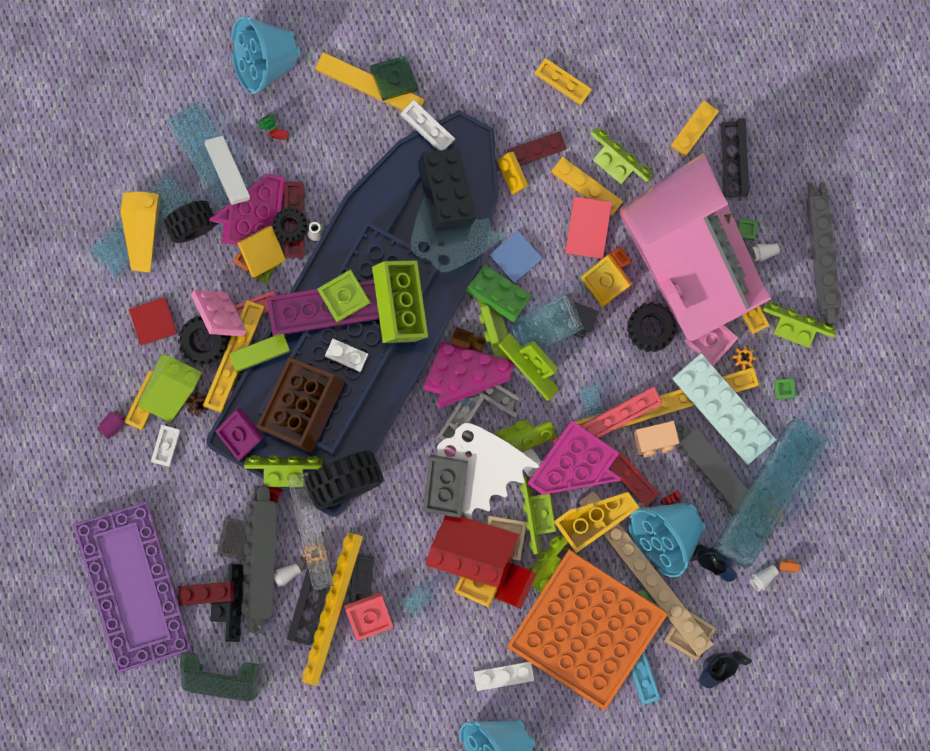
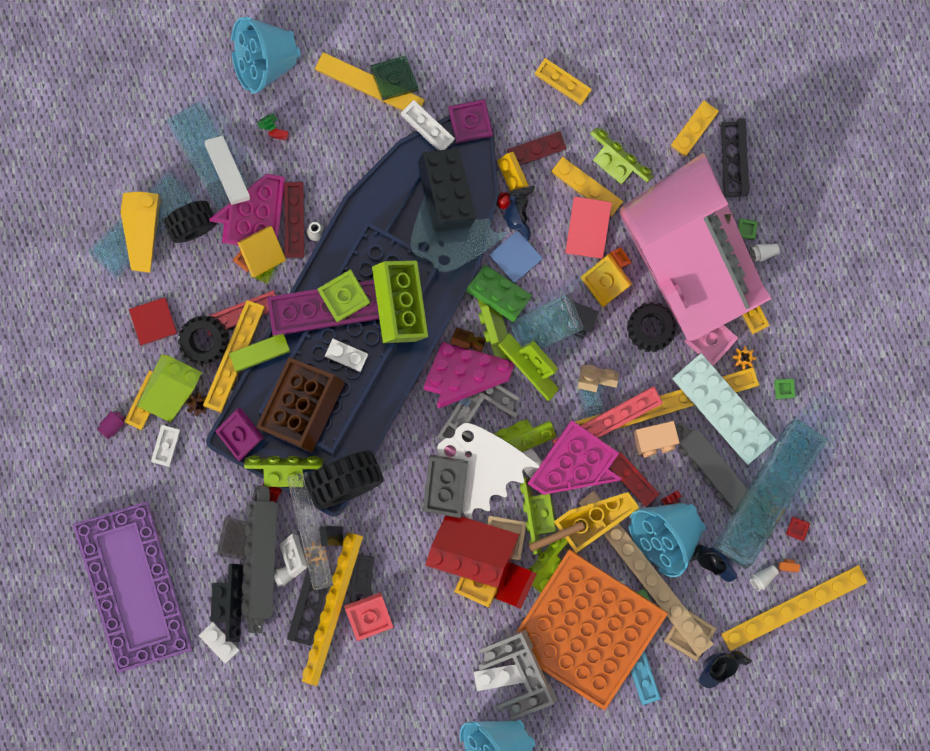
dark red plate [178,581,234,606] -> none
windscreen [180,652,263,702] -> none
bright pink plate [191,290,246,336] -> none
black tyre [272,207,308,244] -> none
clear light blue brick [401,587,431,617] -> none
lime bracket [763,301,836,348] -> none
dark grey hinge [807,182,841,325] -> none
none -> white plate [199,622,240,664]
none -> white plate [279,534,308,577]
none -> black tile [319,526,344,546]
none -> magenta tile [448,99,493,144]
none -> light grey wedge [479,629,558,721]
none -> red hinge [497,192,510,209]
none -> hair [503,185,535,241]
none -> medium nougat bar [529,521,585,551]
none -> tan plate [578,364,619,392]
none -> yellow plate [721,565,868,651]
none -> red tile [785,516,810,541]

